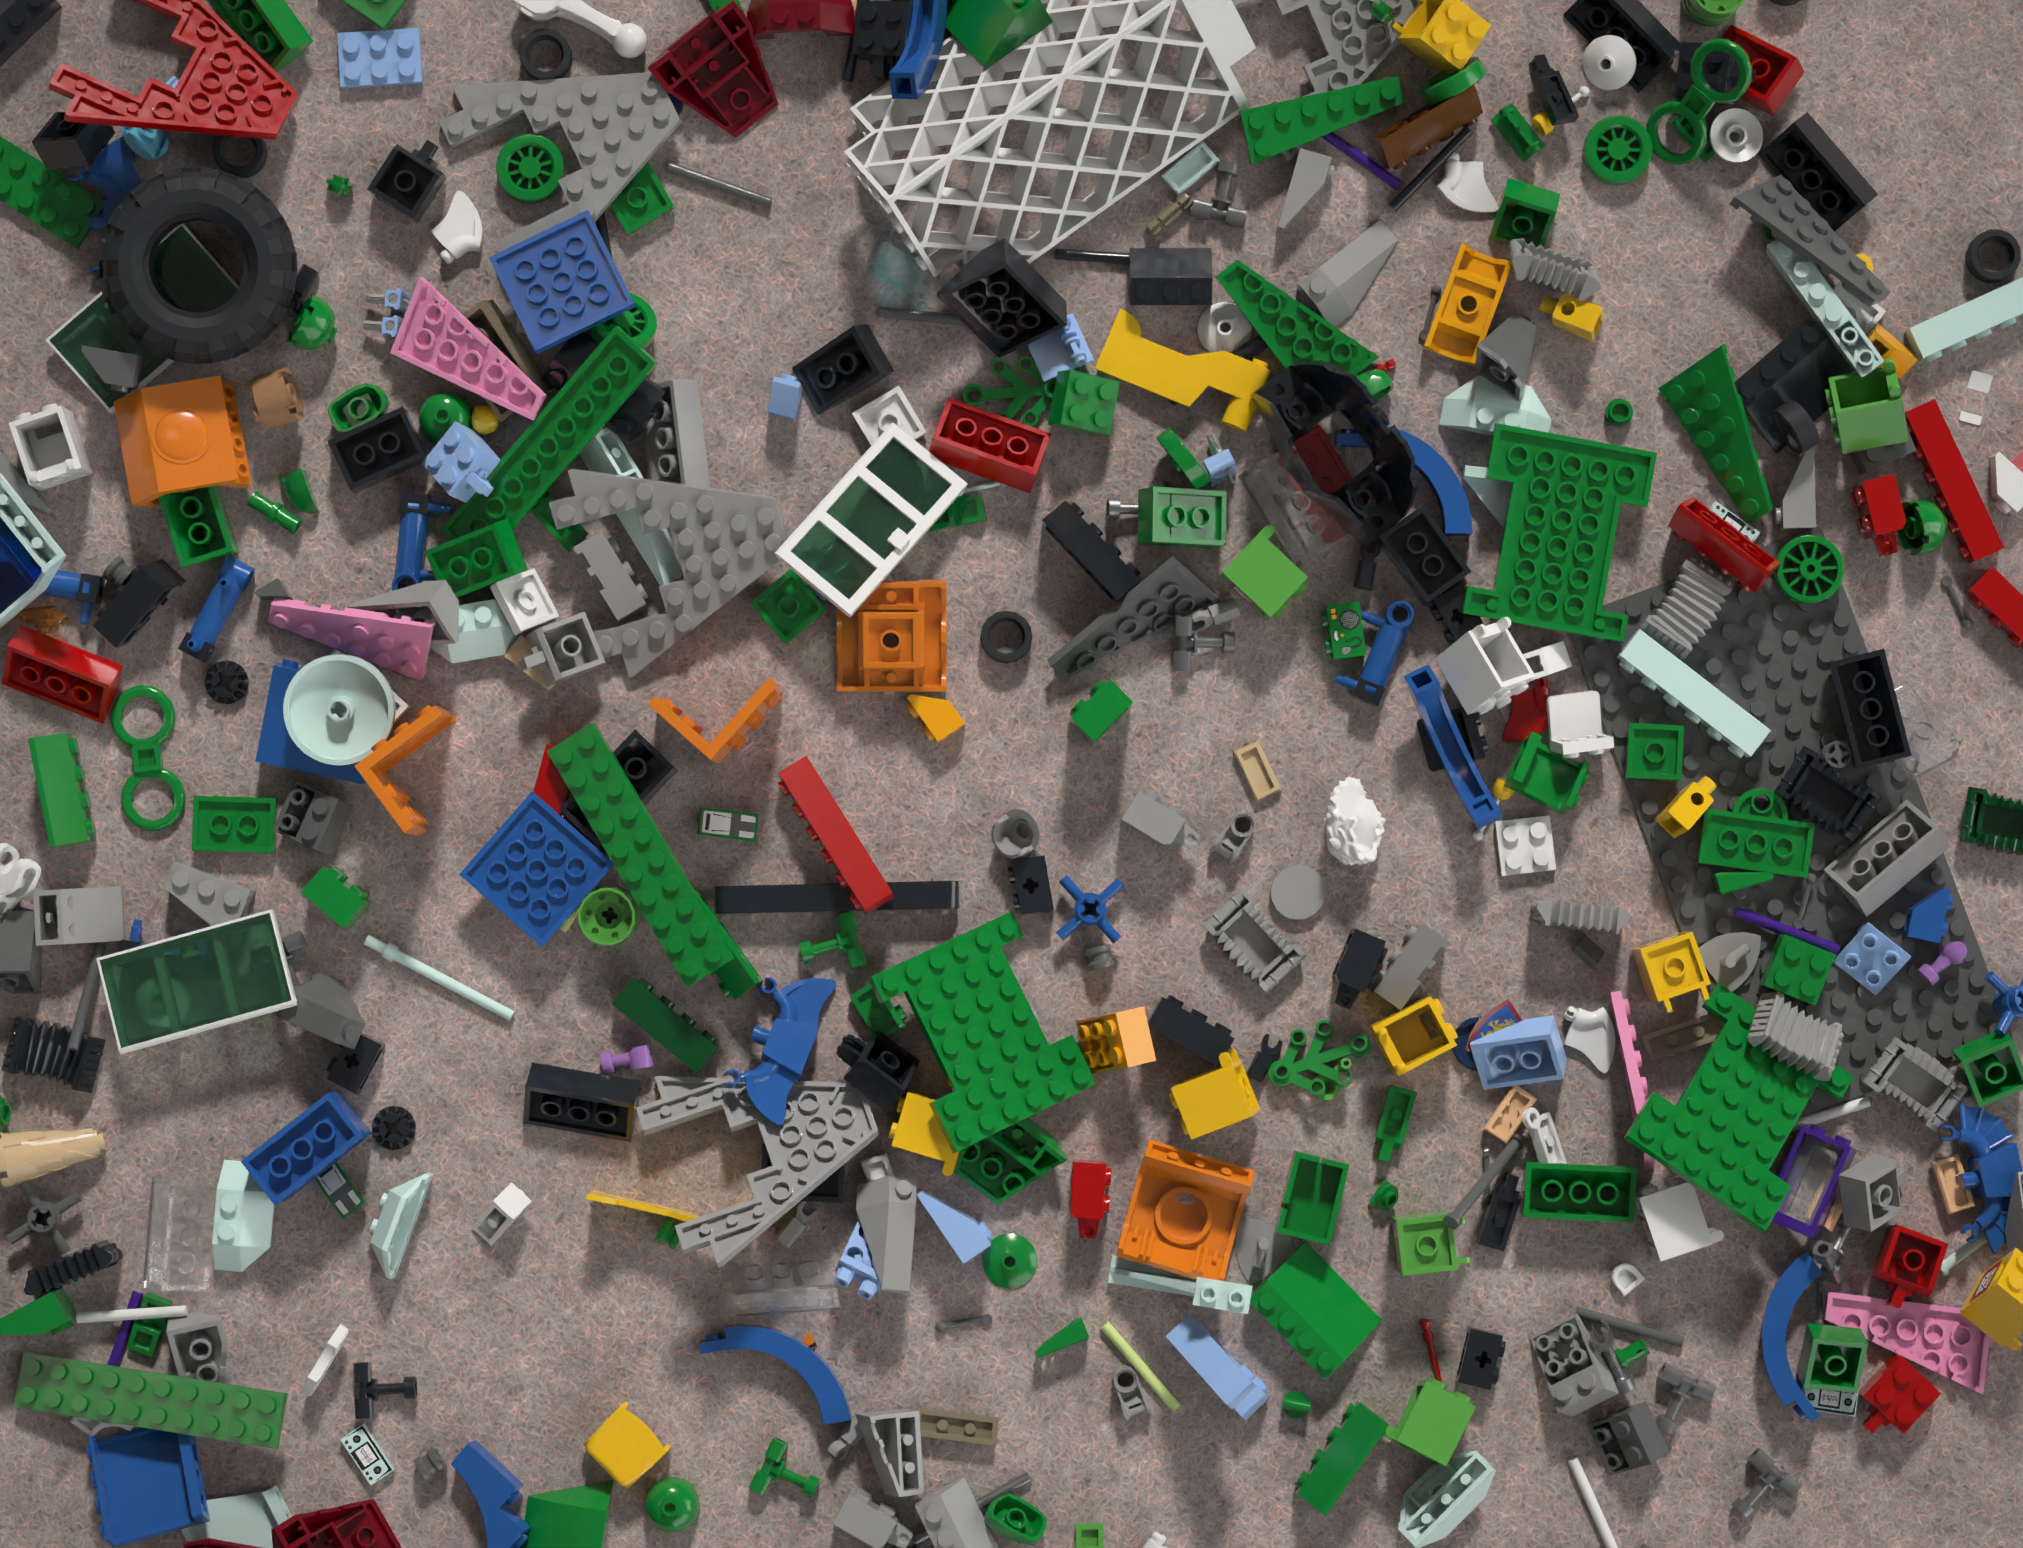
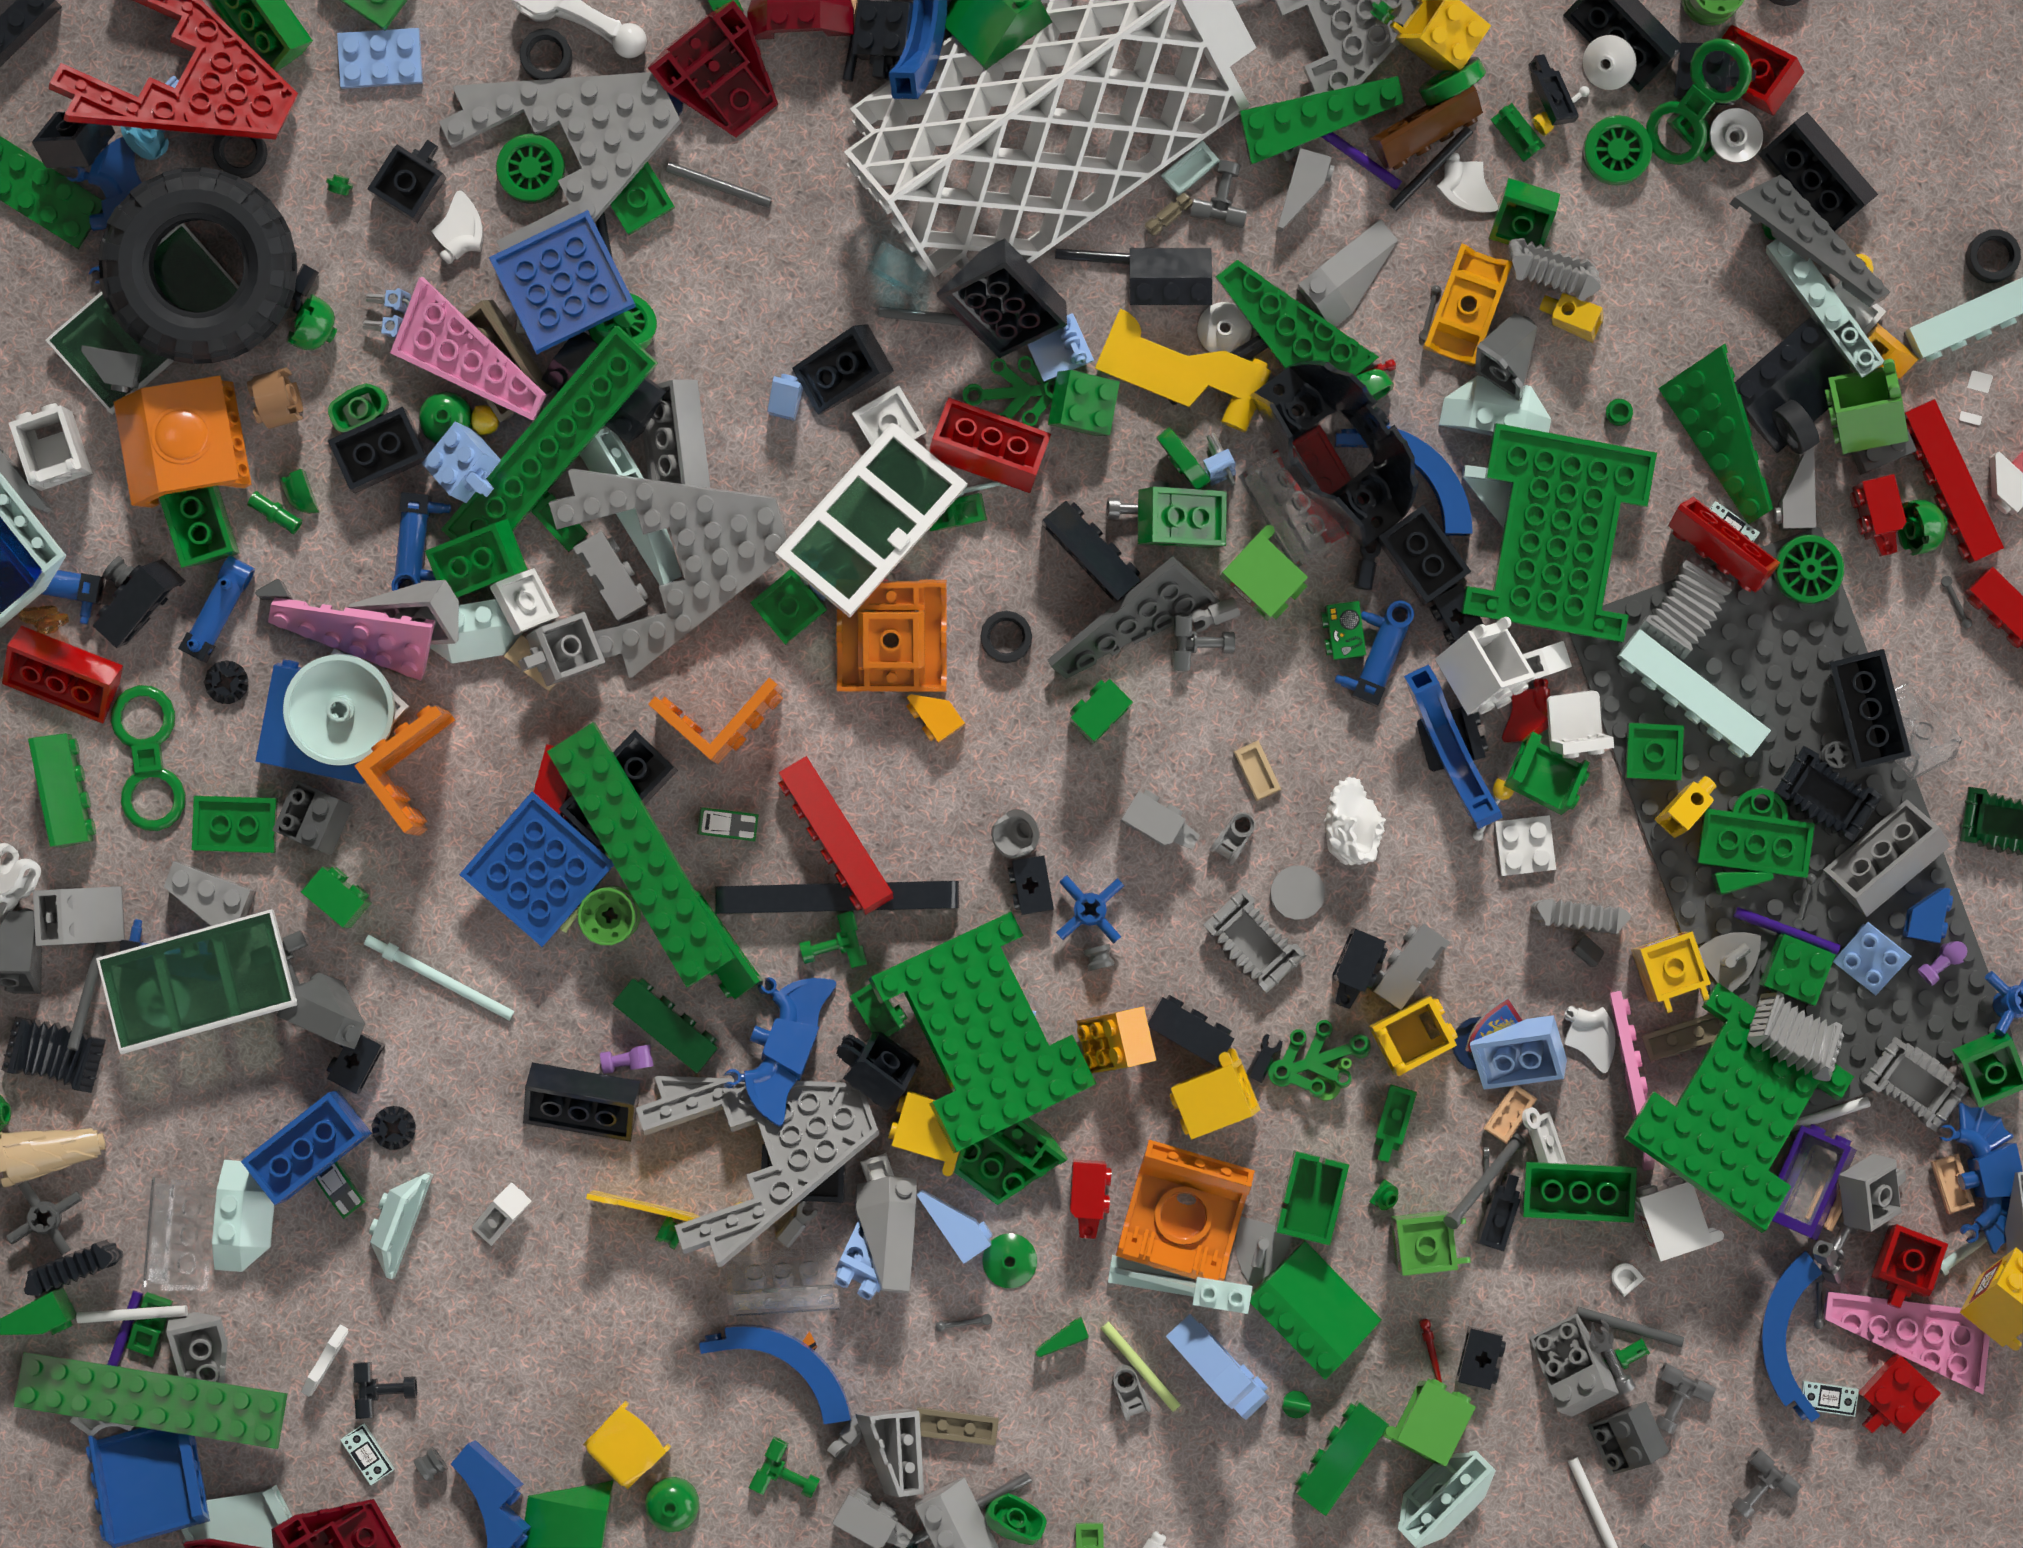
green brick [1797,1323,1868,1393] -> none

